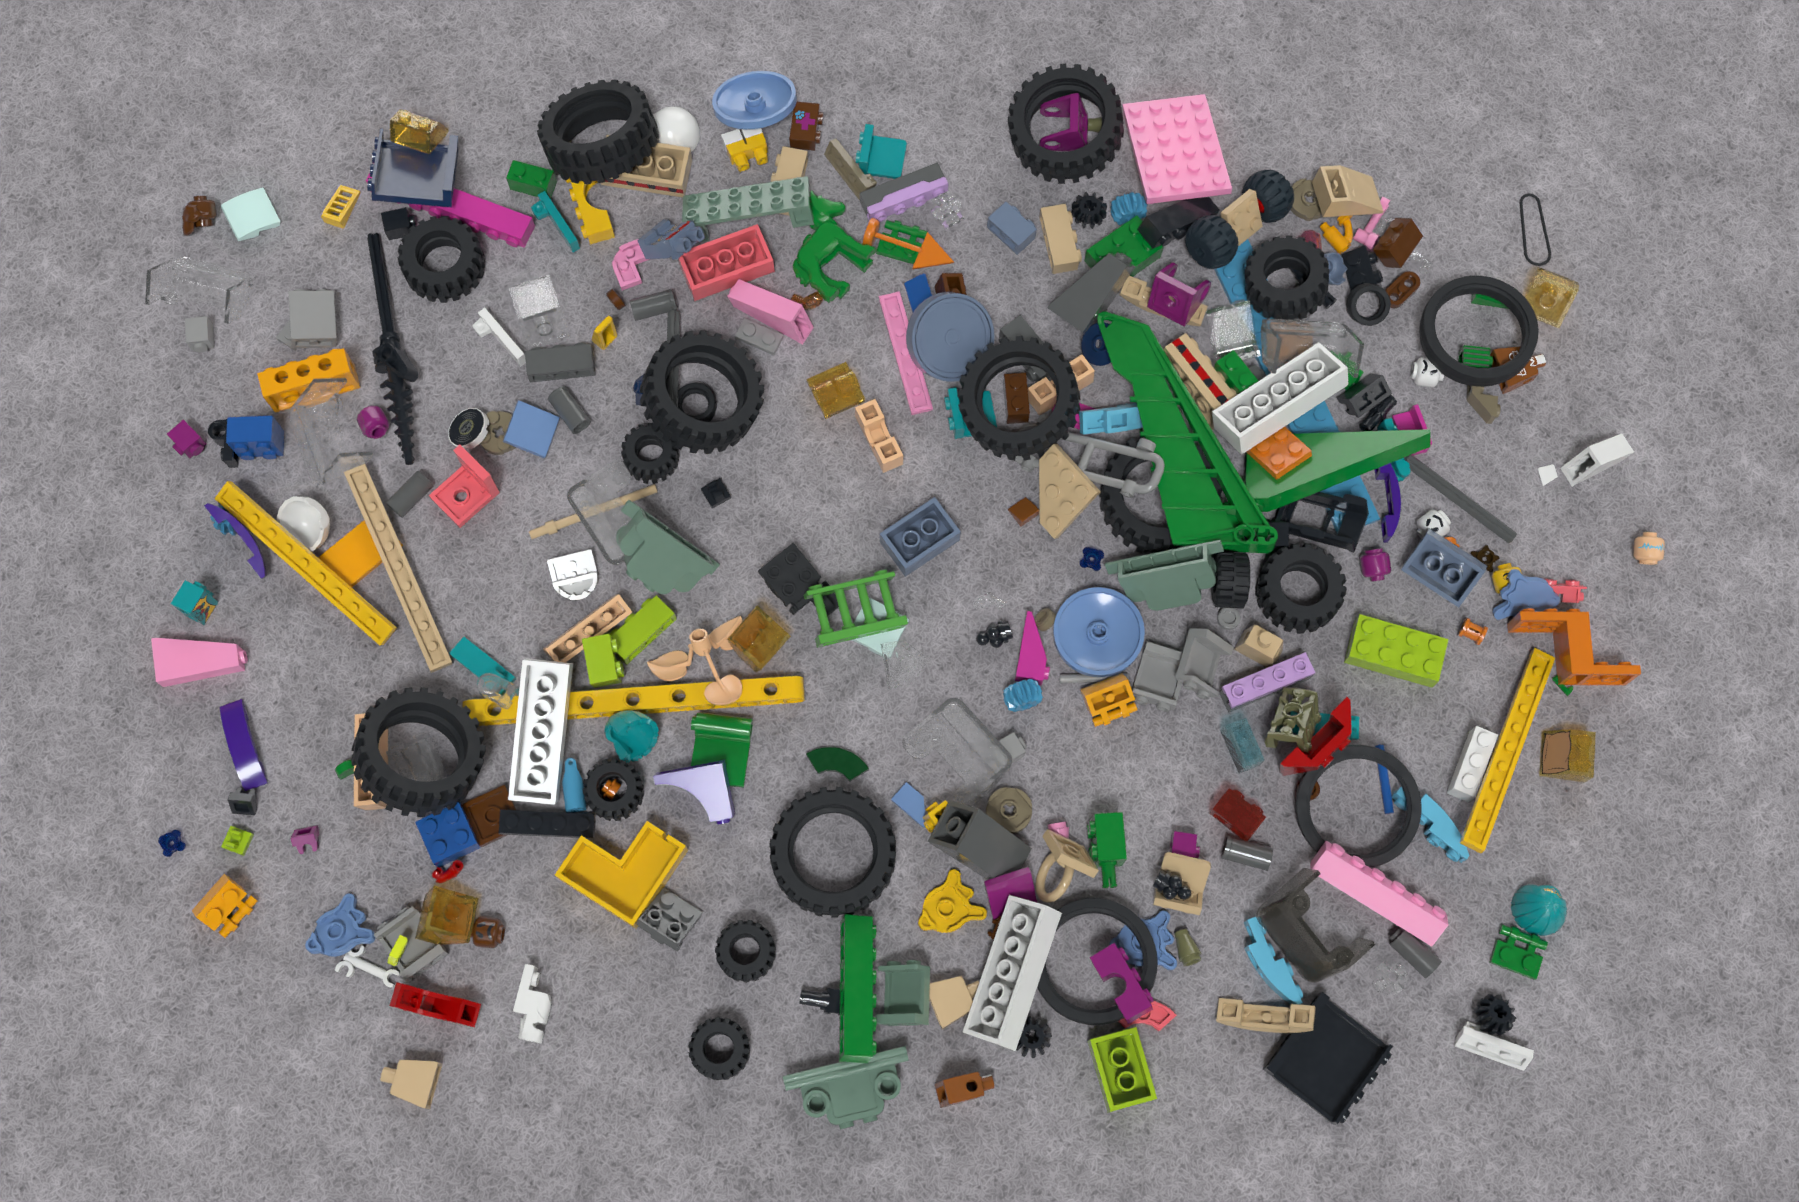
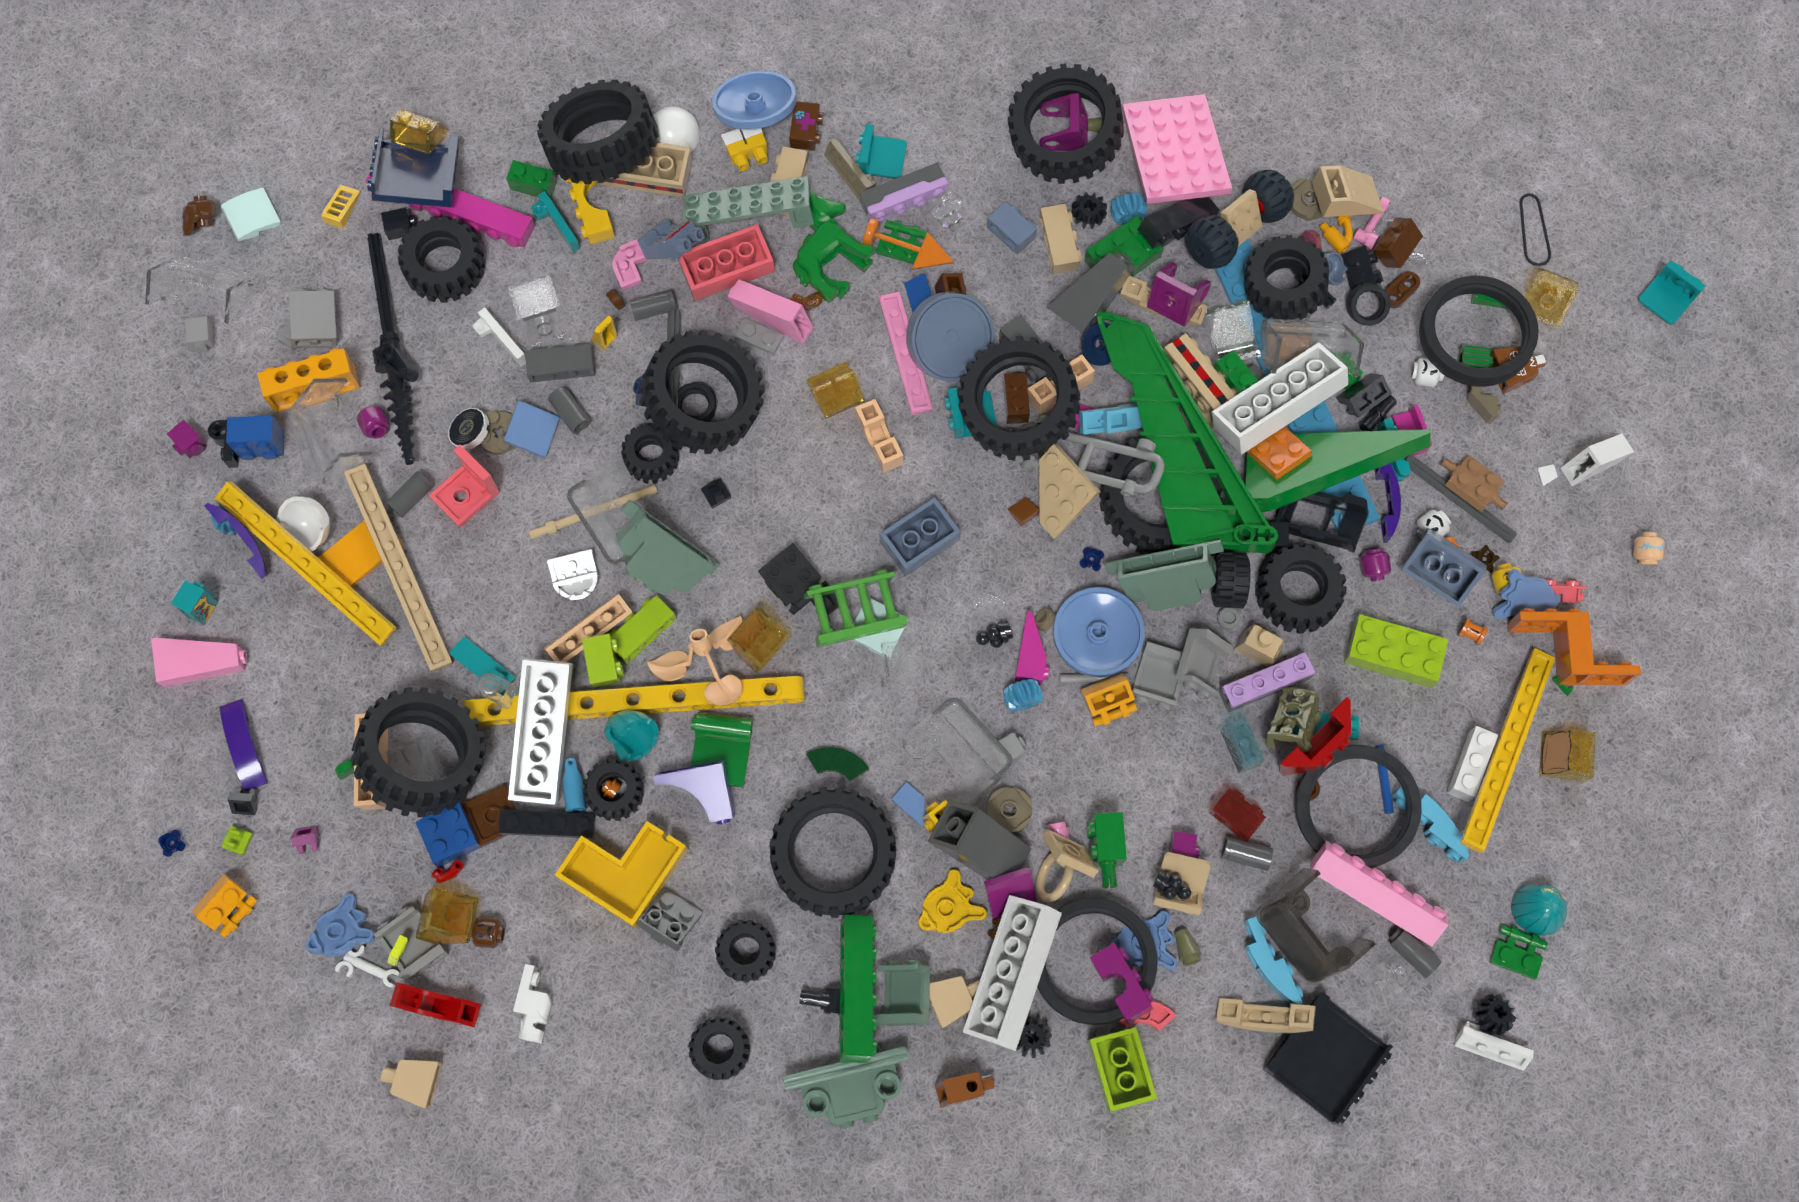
none -> medium nougat plate [1441,455,1508,512]
none -> teal bracket [1638,260,1706,325]

